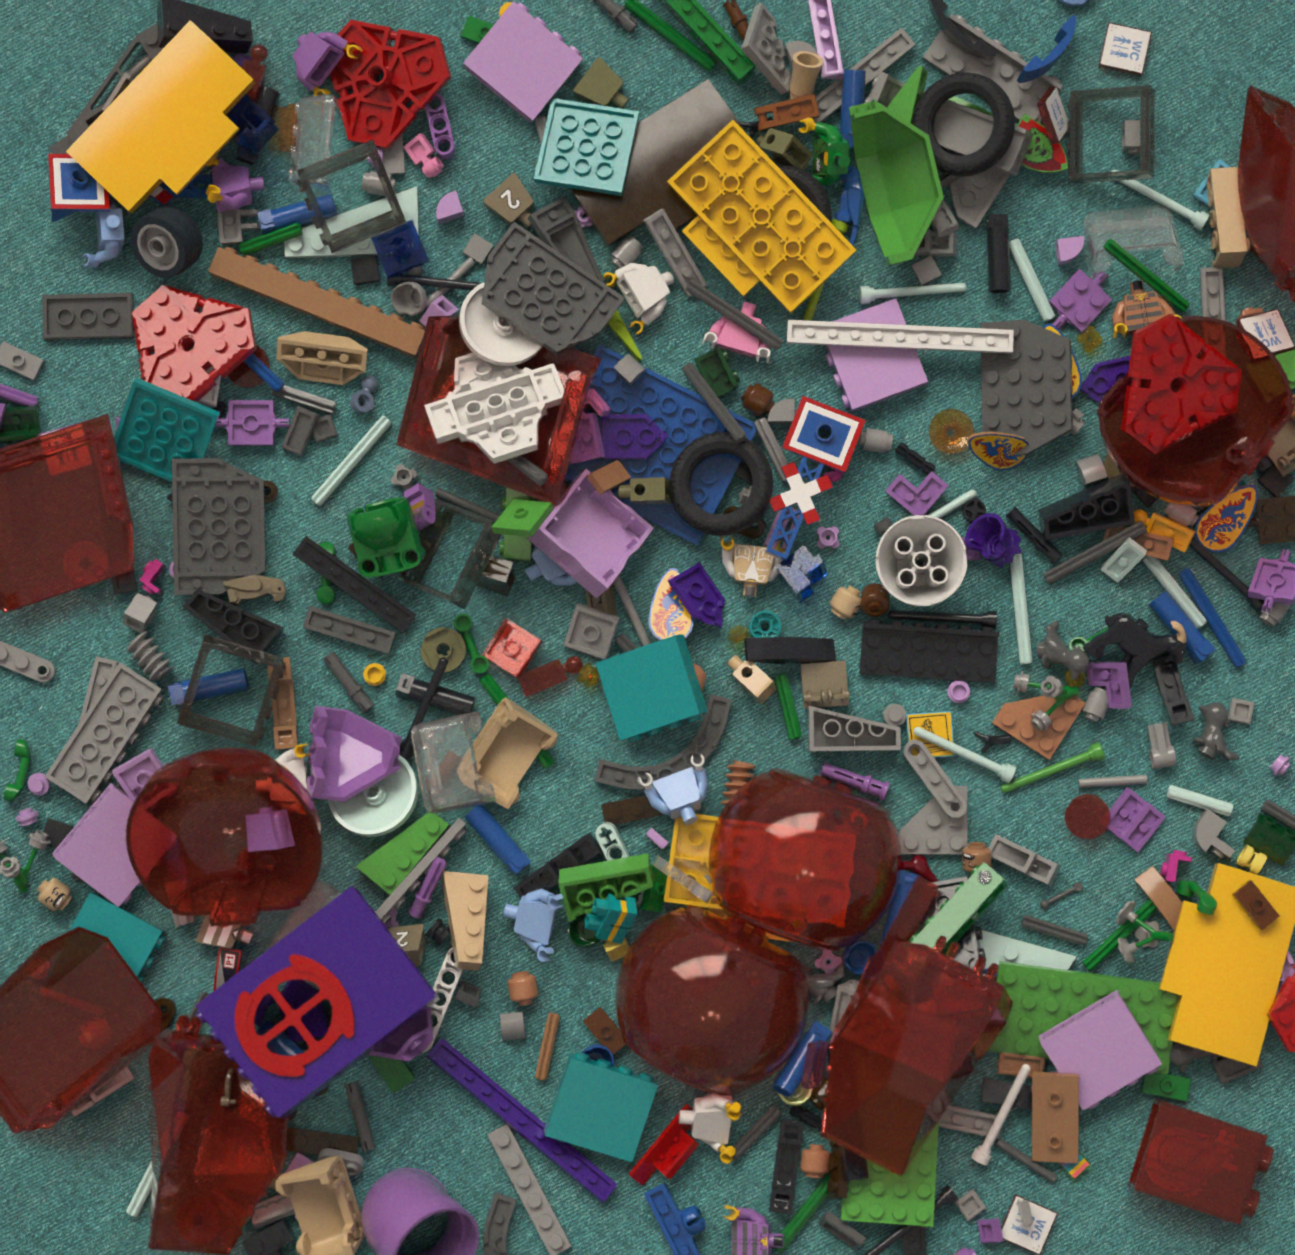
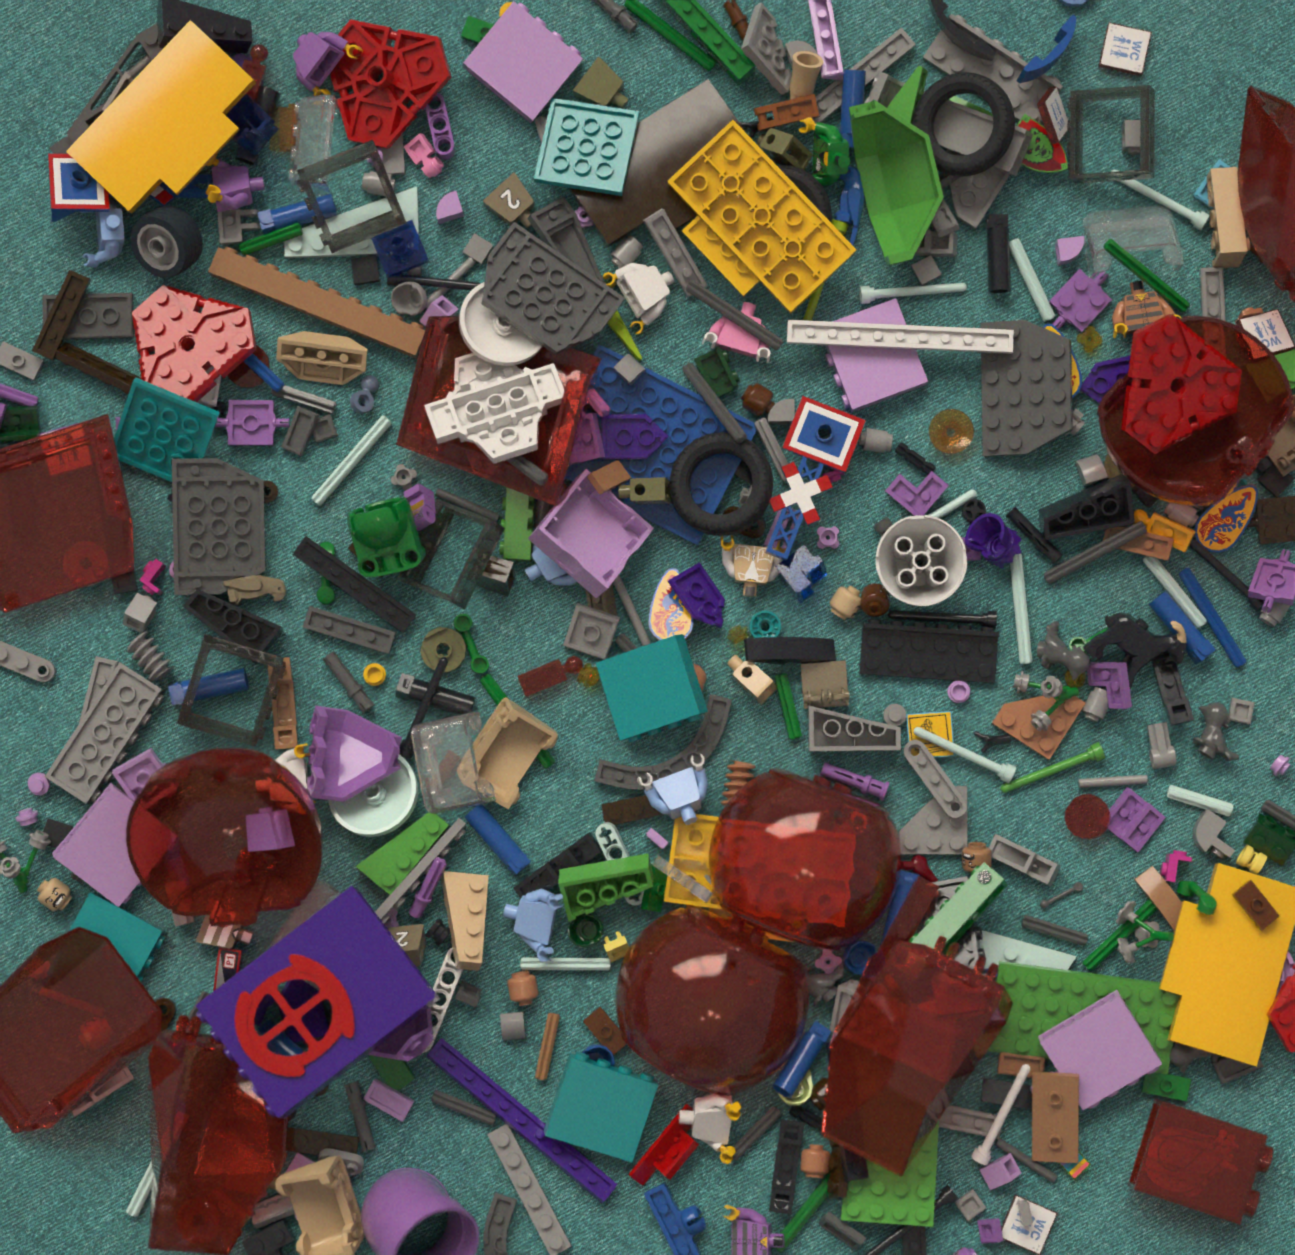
green bar [4,739,31,802] -> none
dark tan piece [220,1068,236,1107] -> none
clear red tile [481,618,543,679] -> none
bright green plate [492,499,554,537] -> none
teal hips [584,894,637,944] -> none
clear pink tile [801,1040,829,1089] -> none
shield [967,432,1029,471] -> none
light aqua plate [1100,537,1147,582] -> none
none -> dark brown plate [32,270,91,361]
none -> dark brown plate [54,342,141,394]
none -> lavender tile [363,1078,414,1122]
none -> dark grey axle [431,1090,497,1125]
none -> light aqua axle [520,958,611,970]
none -> lavender brick [980,1153,1021,1190]

